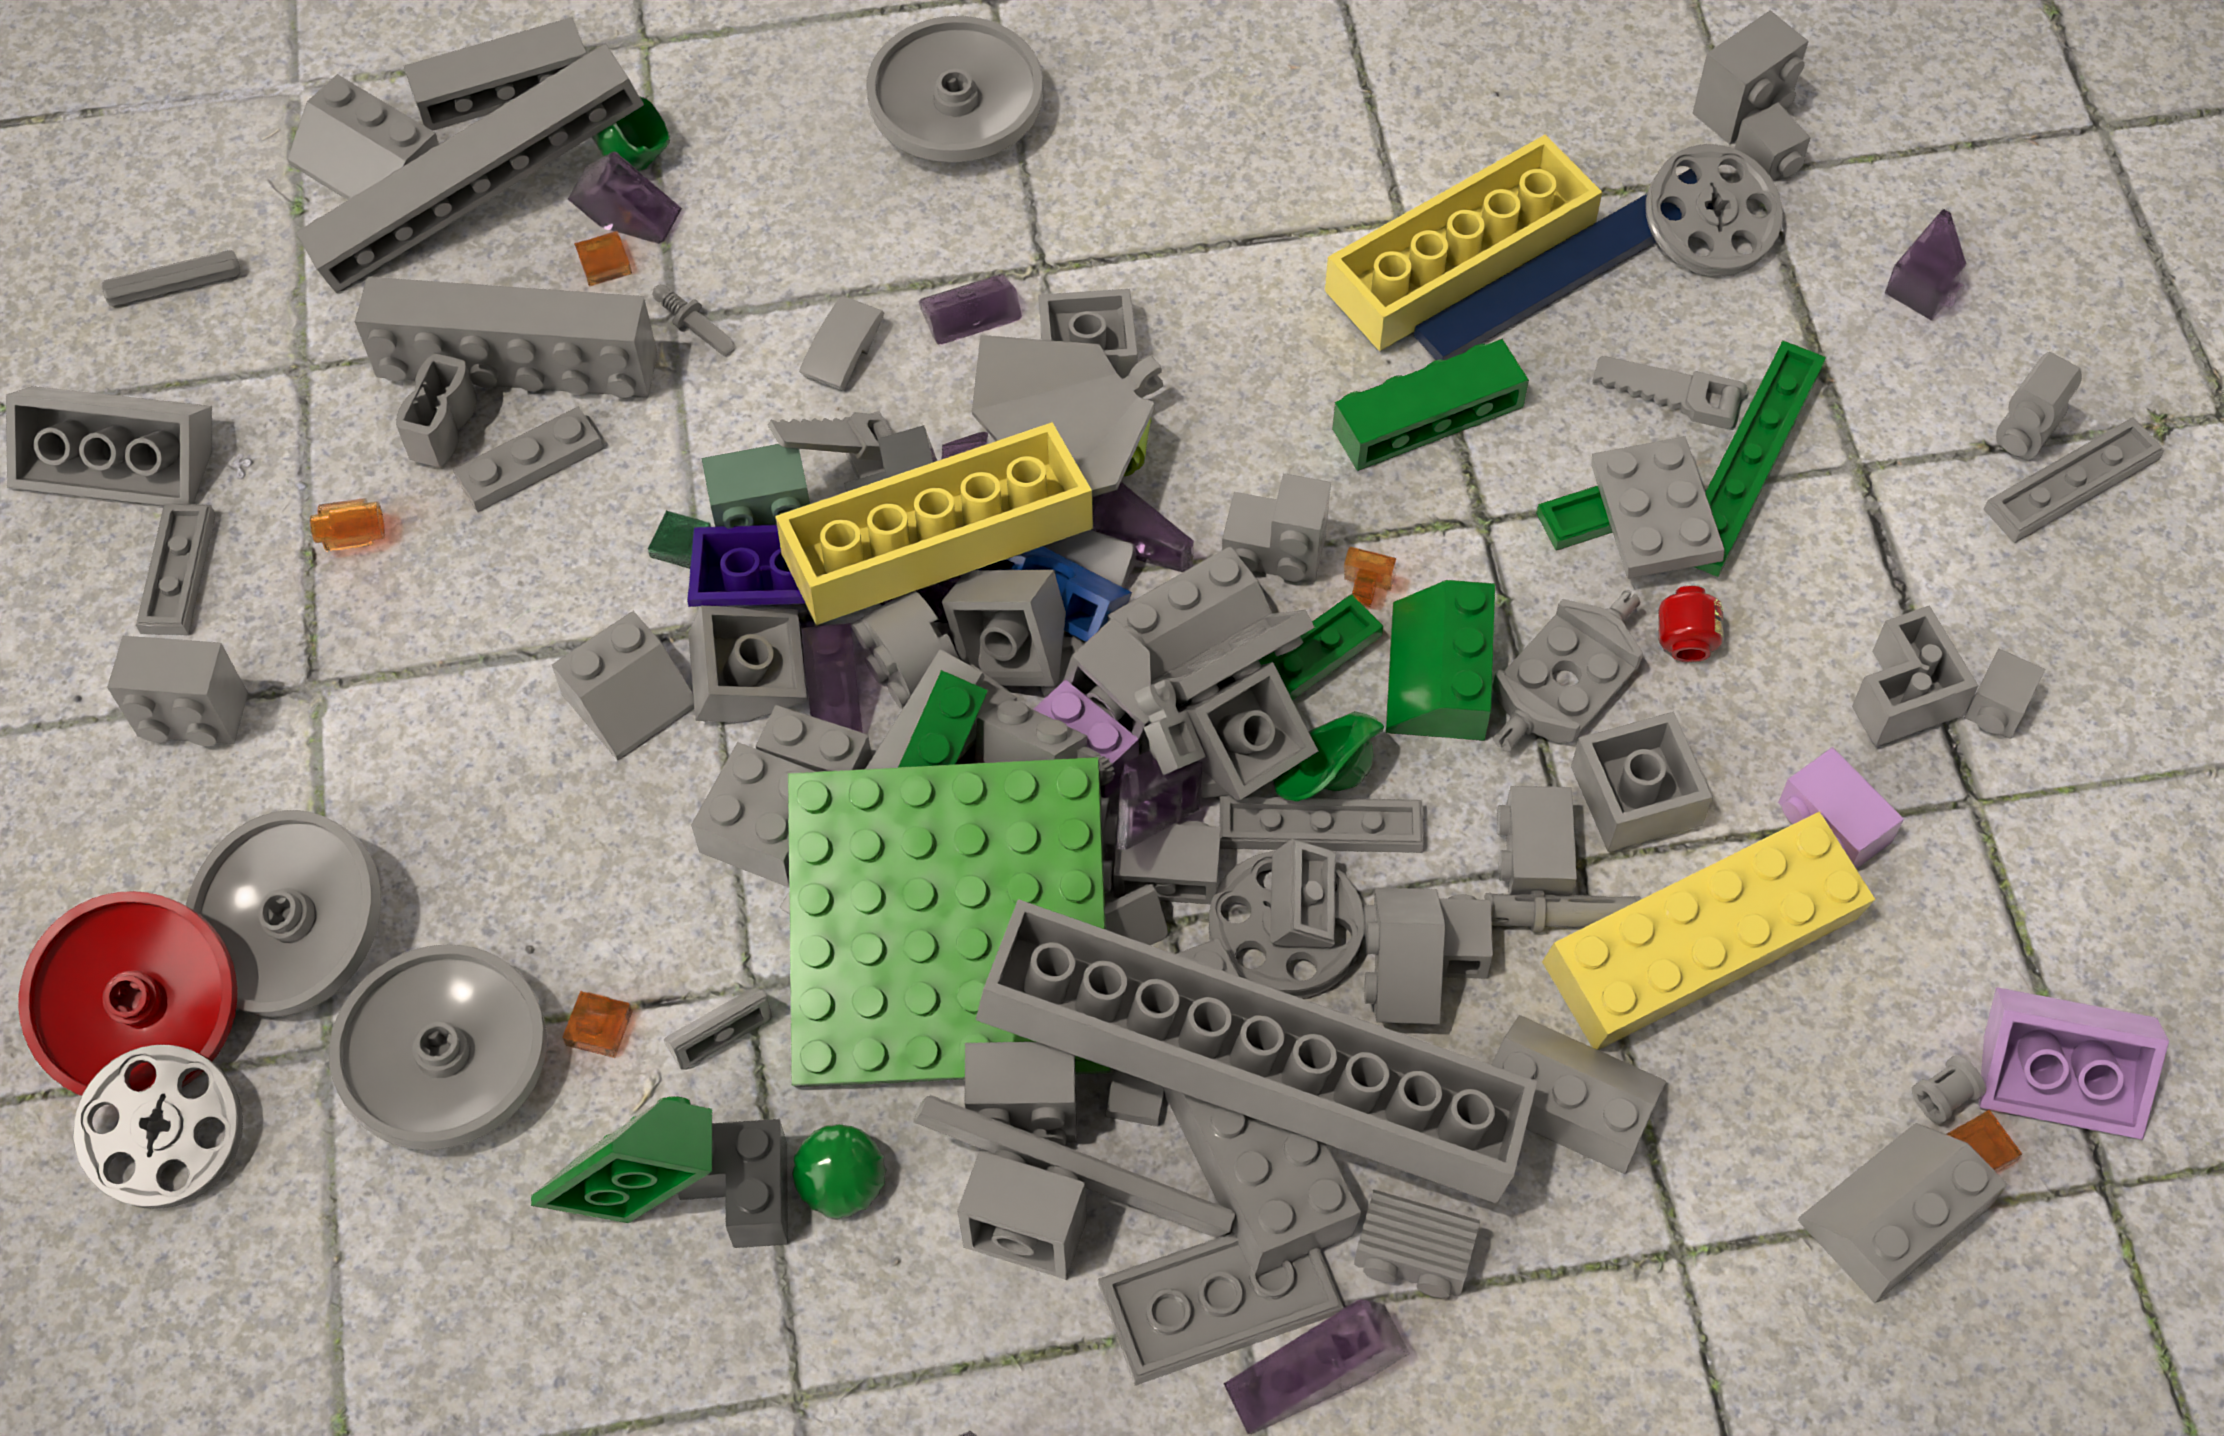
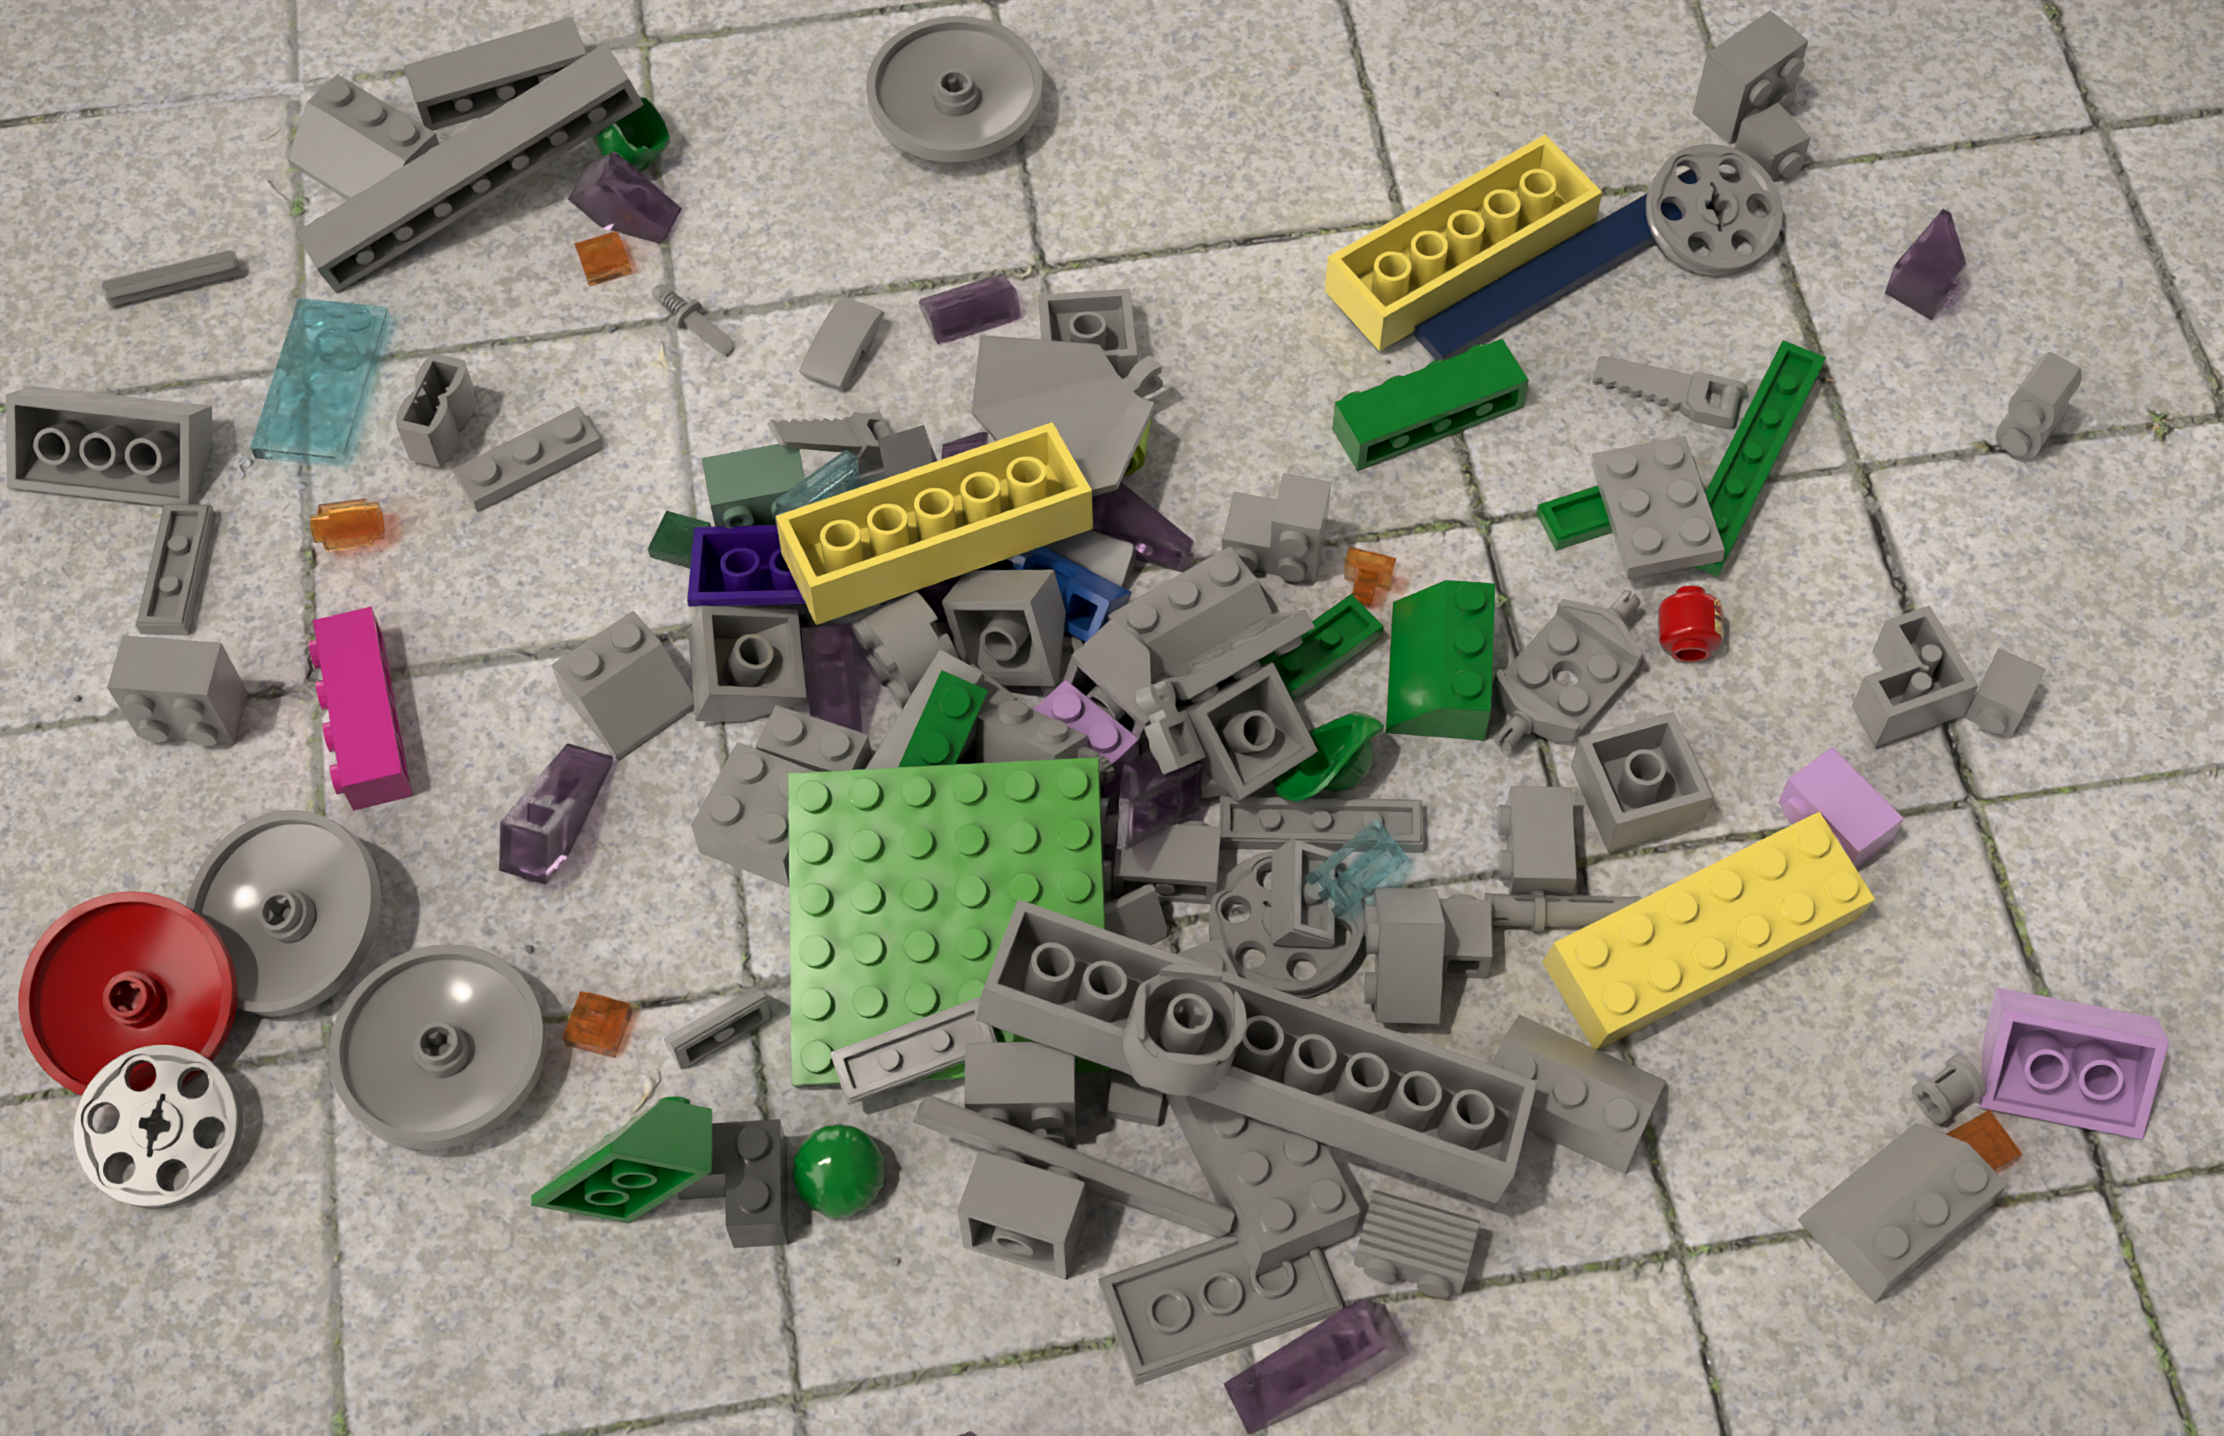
light grey brick [354,277,658,398] -> none
light grey tile [1983,417,2165,543] -> none
none -> clear light blue plate [250,298,391,467]
none -> dark pink brick [308,606,413,811]
none -> clear purple slope [499,743,613,885]
none -> clear light blue tile [775,450,860,515]
none -> light grey tile [830,997,998,1105]
none -> light grey brick [1123,963,1247,1096]
none -> clear light blue tile [1305,818,1408,918]

